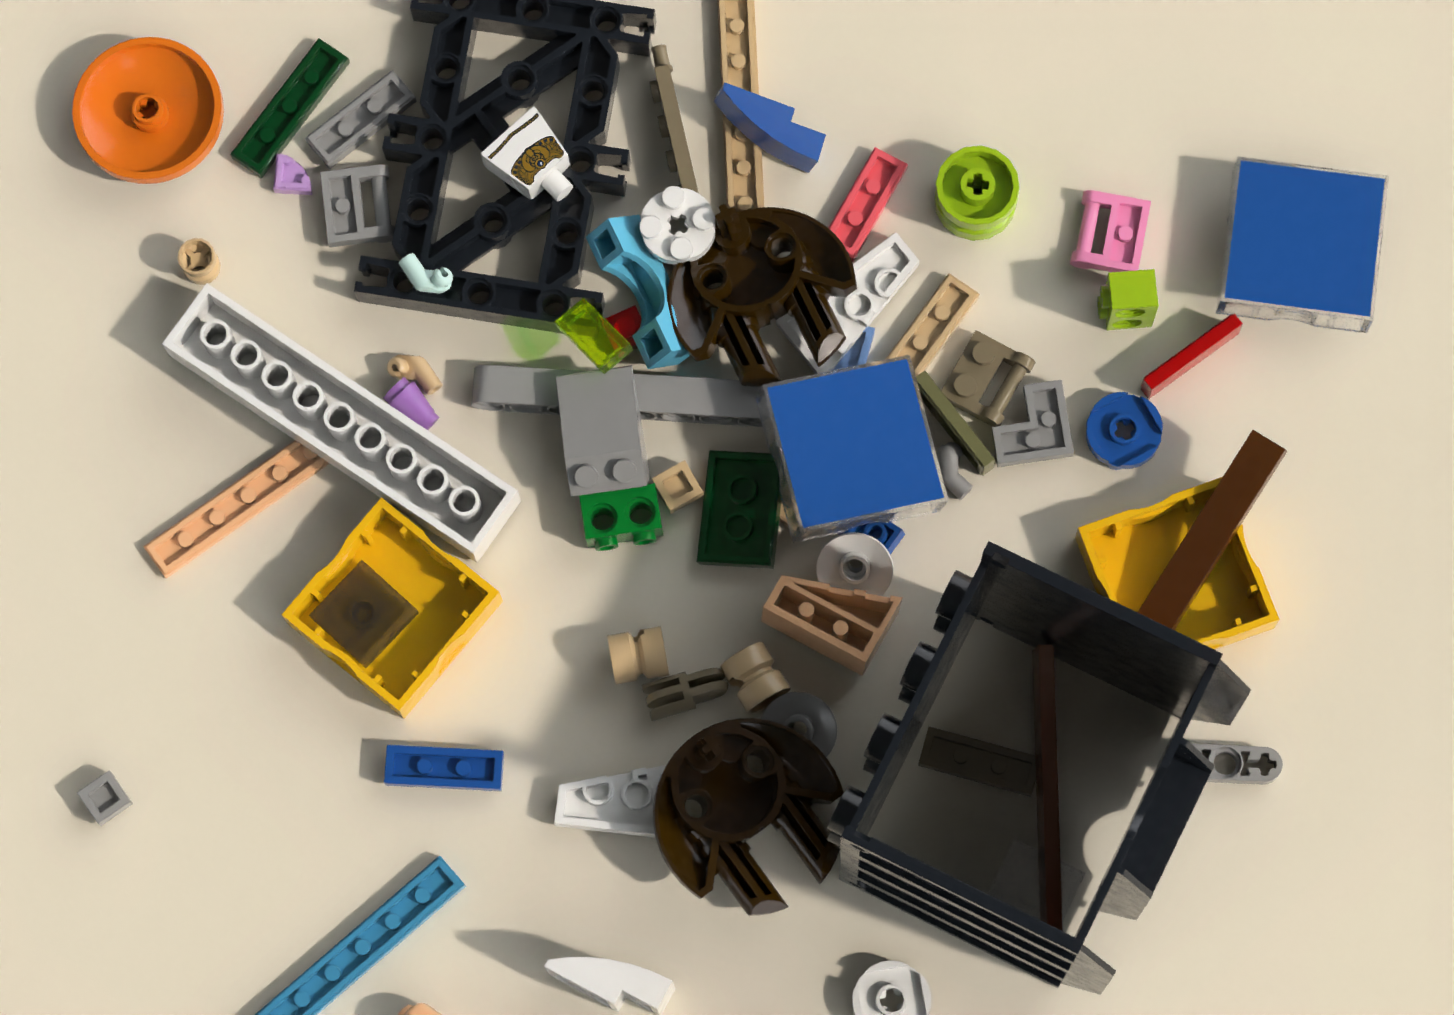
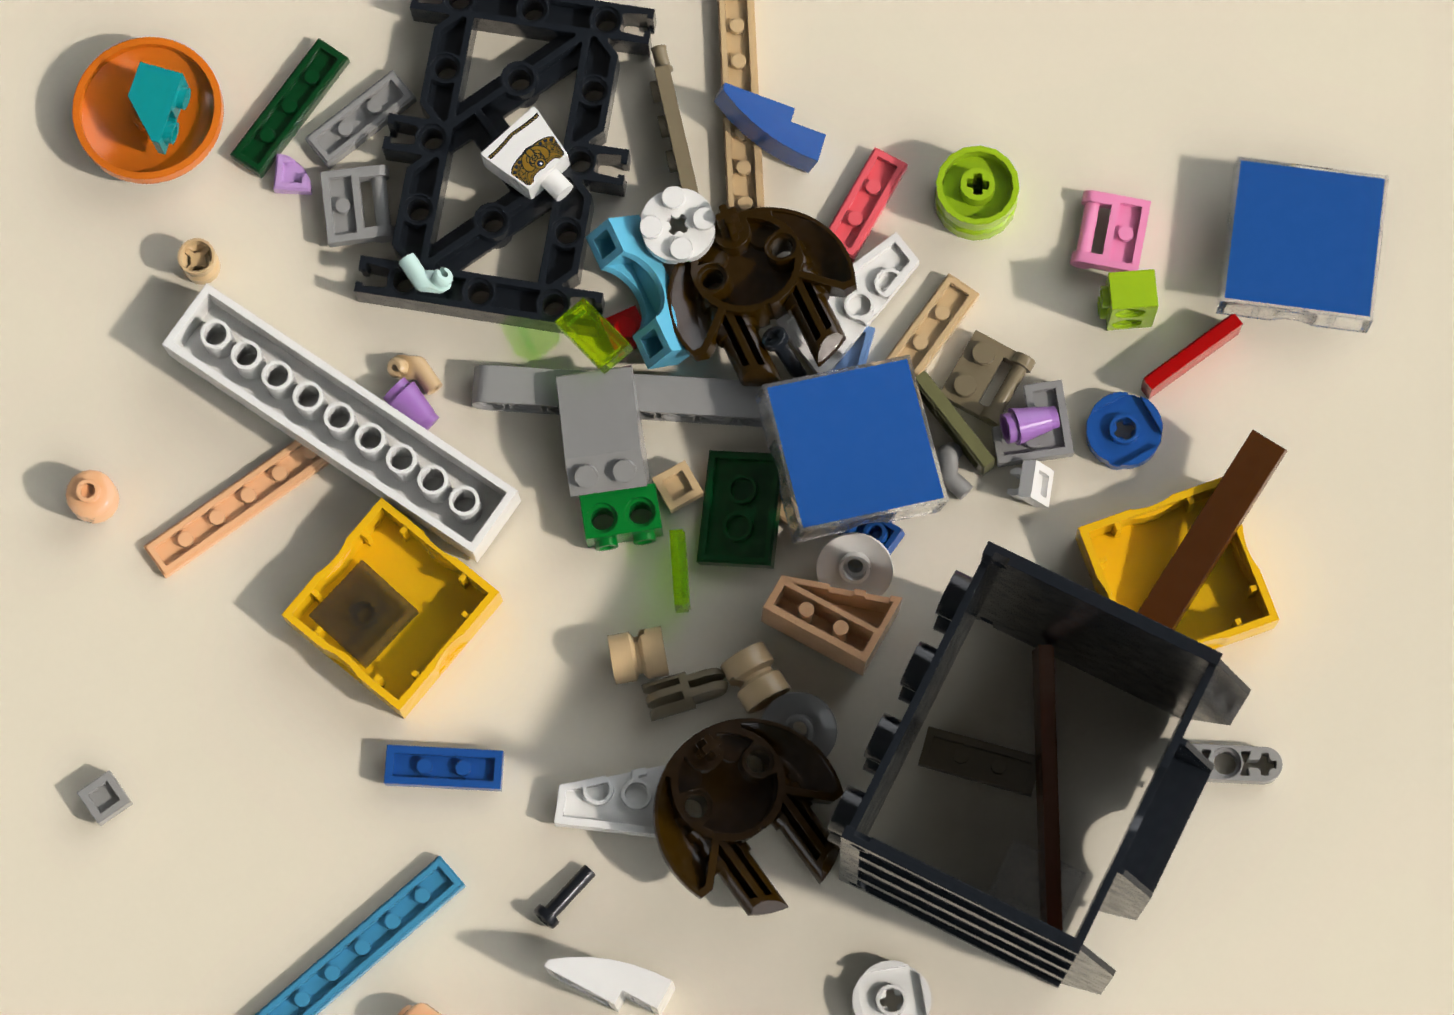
none -> light nougat head [65,470,120,524]
none -> teal slope [128,62,191,155]
none -> black piece [534,865,596,929]
none -> clear neon green tile [669,529,691,613]
none -> black piece [761,326,807,381]
none -> medium lavender cone [1000,406,1060,445]
none -> white tile [1007,460,1054,508]

